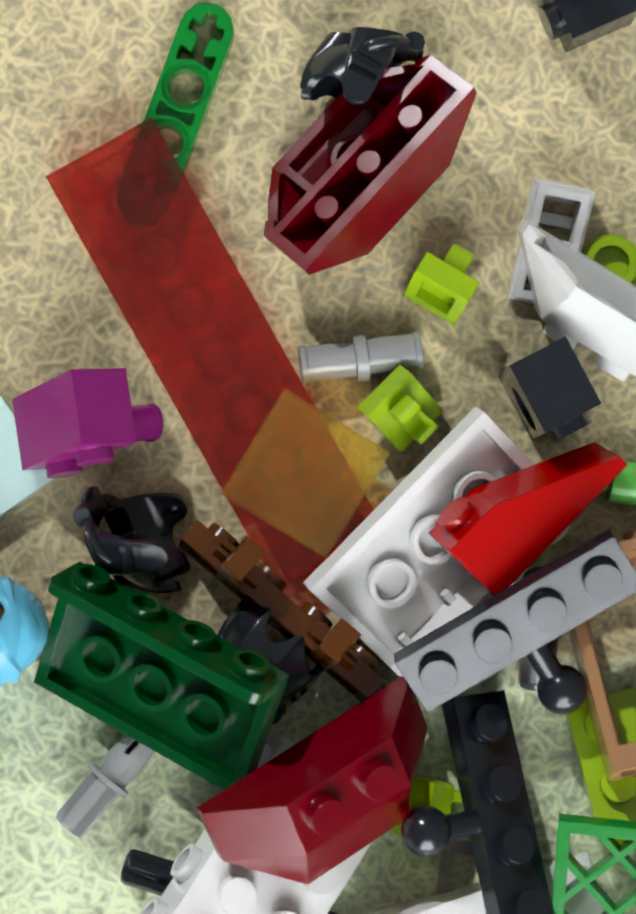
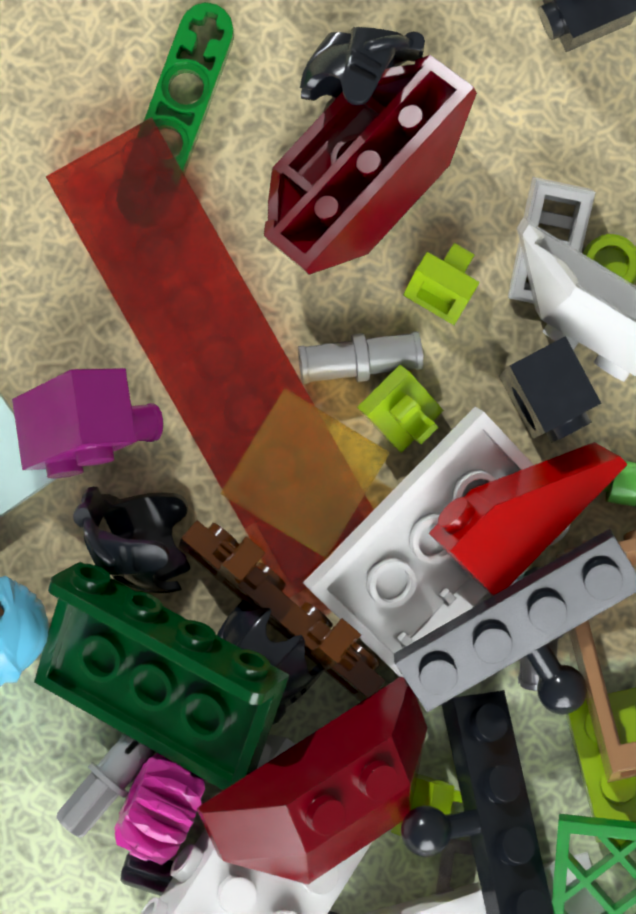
none -> dark pink gear [114,753,205,865]

